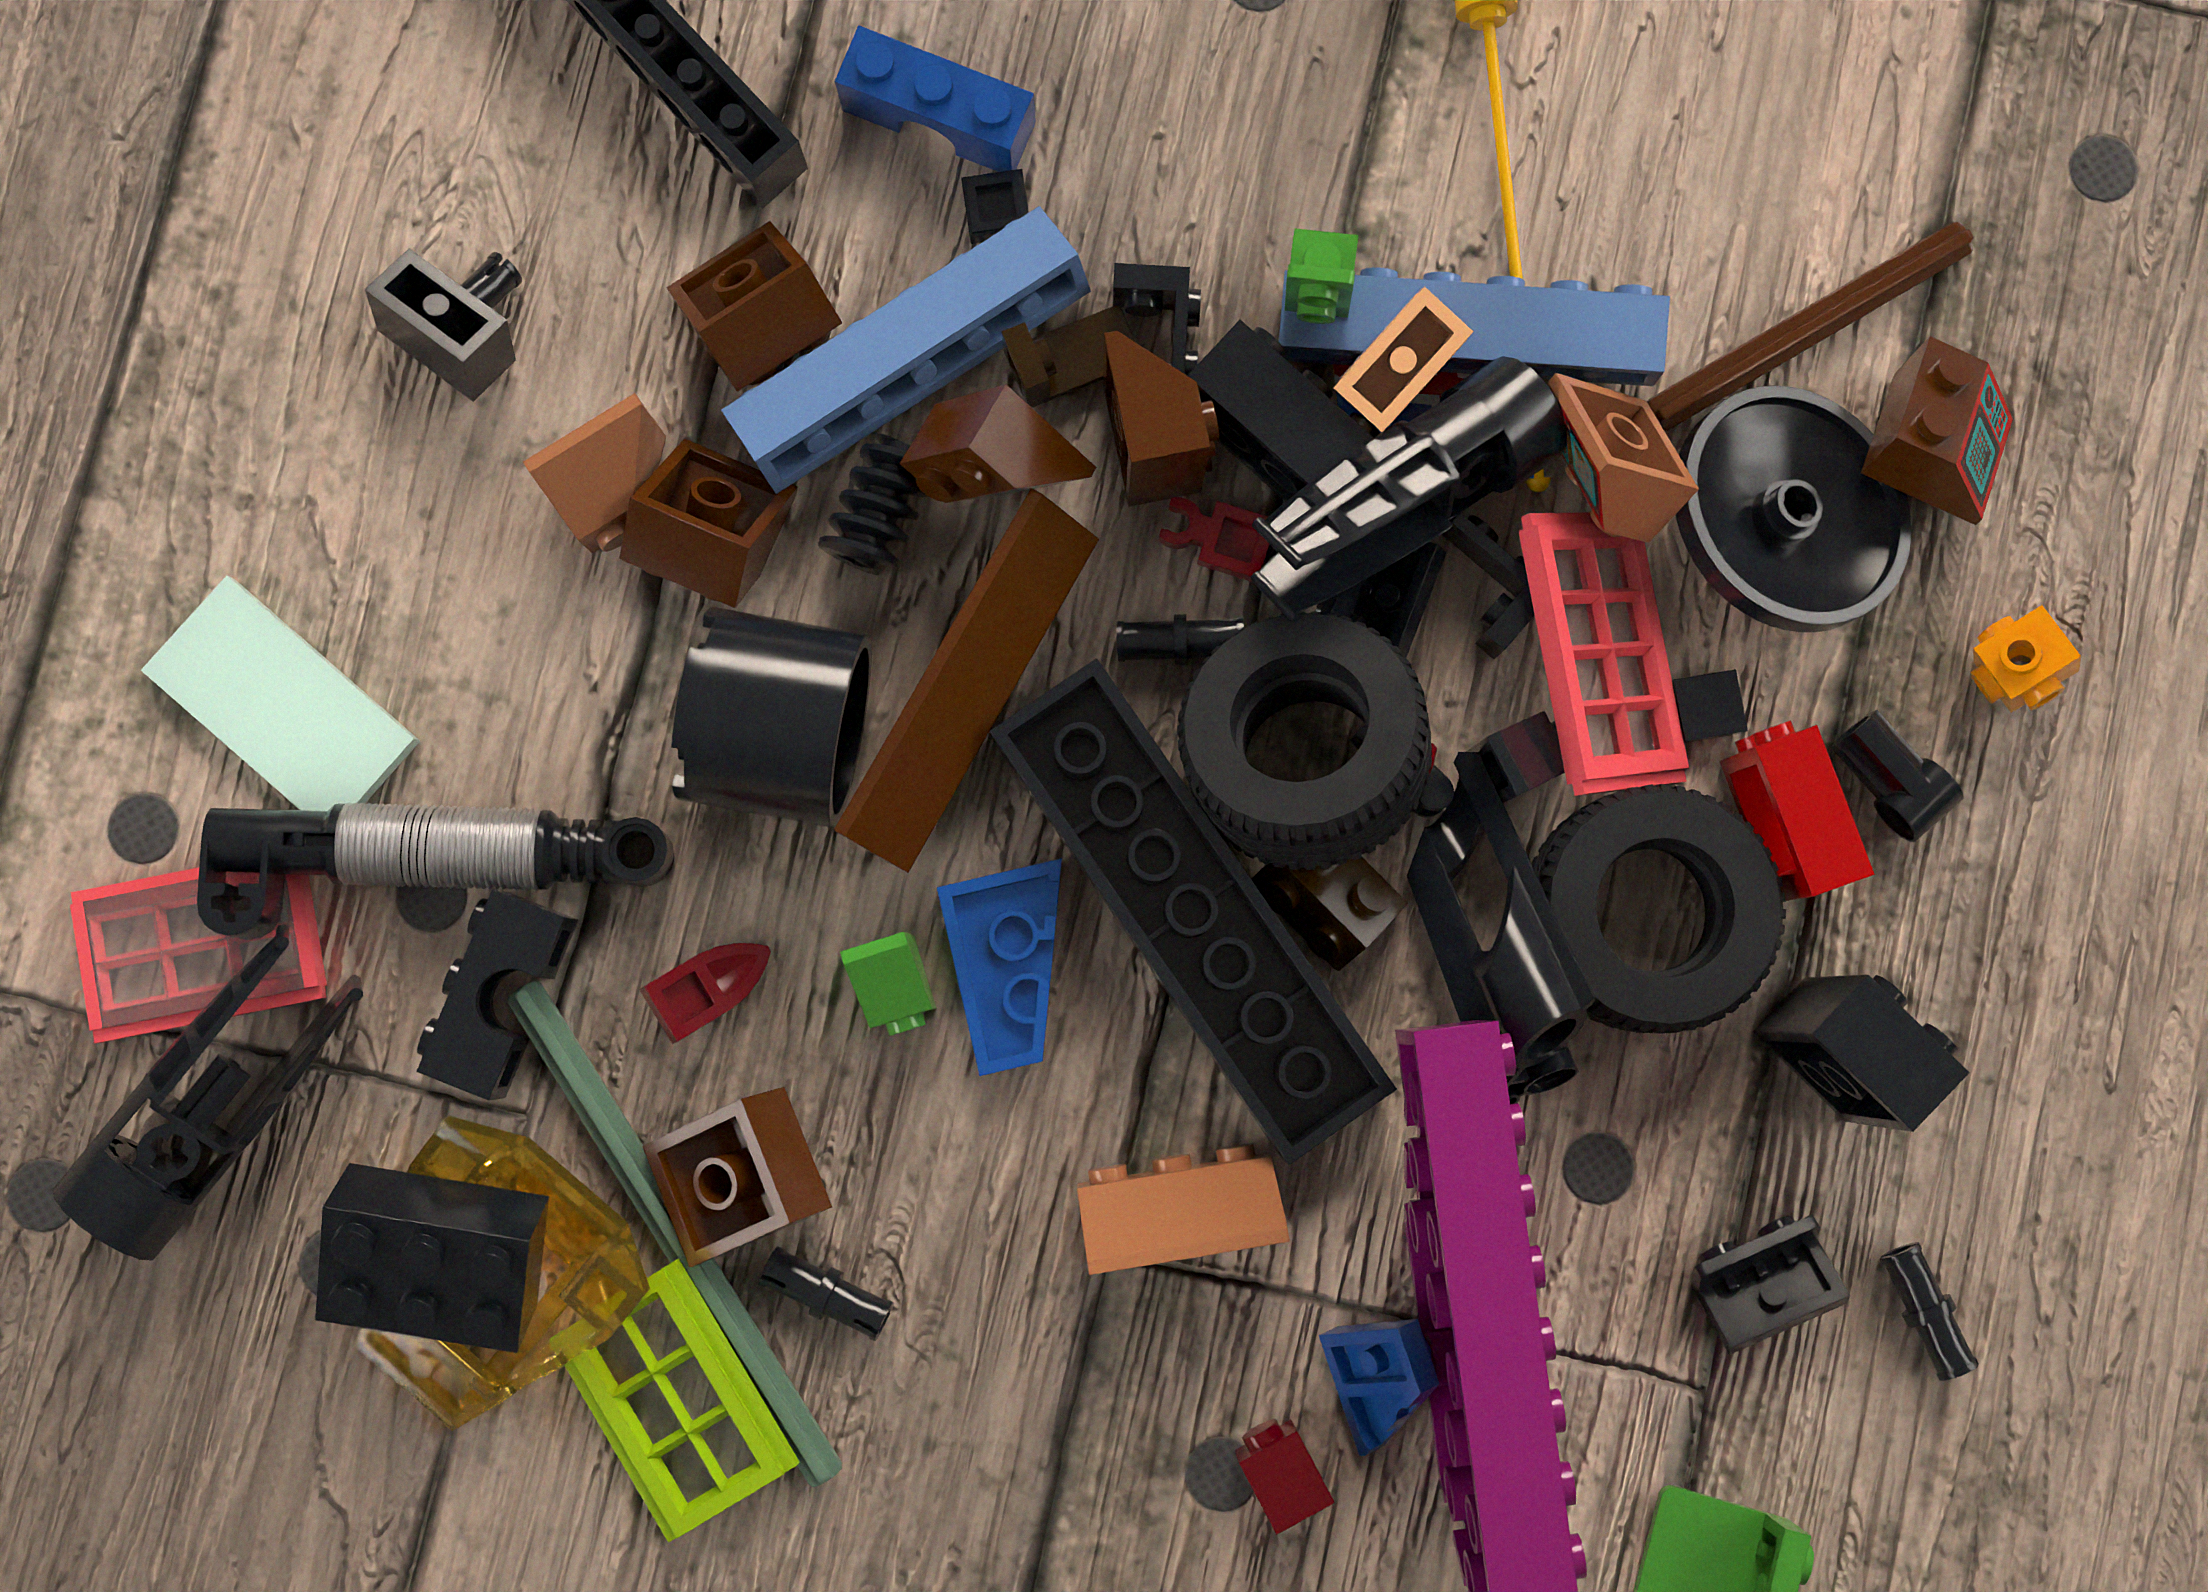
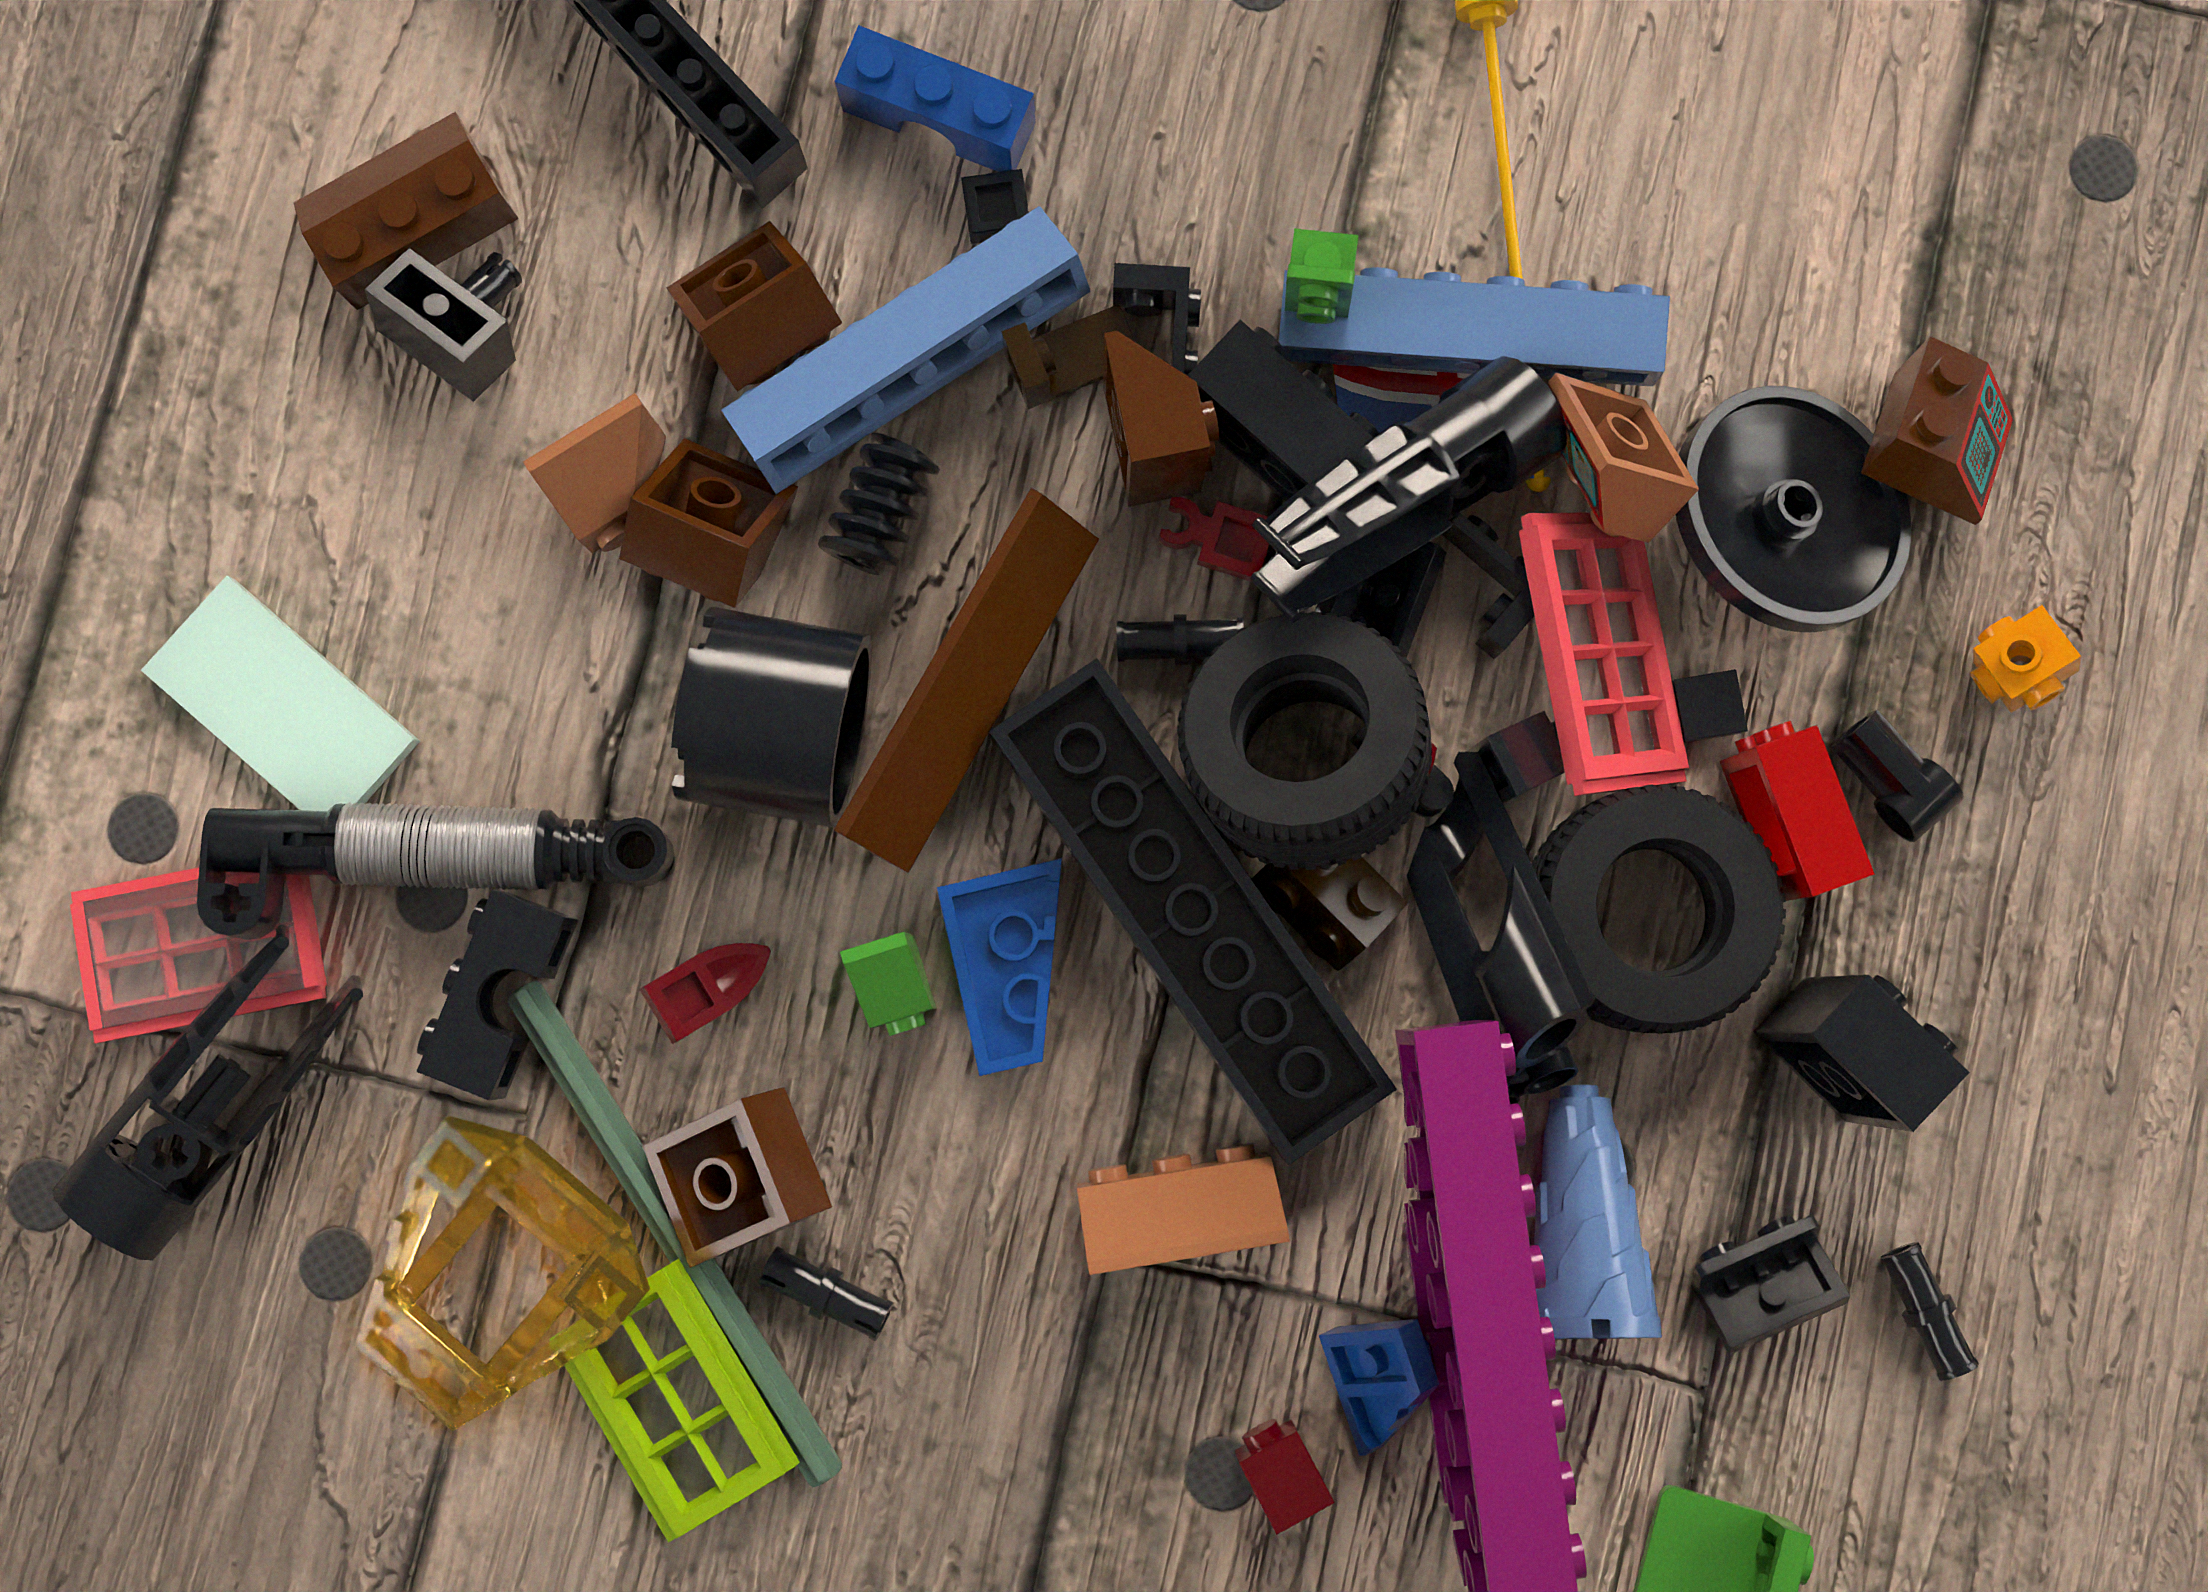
black brick [315,1163,549,1353] -> none
reddish brown slope [900,384,1097,503] -> none
light nougat brick [1332,286,1474,432] -> none
reddish brown axle [1647,222,1974,431] -> none
none -> reddish brown slope [293,112,519,310]
none -> medium blue cone [1534,1085,1662,1339]

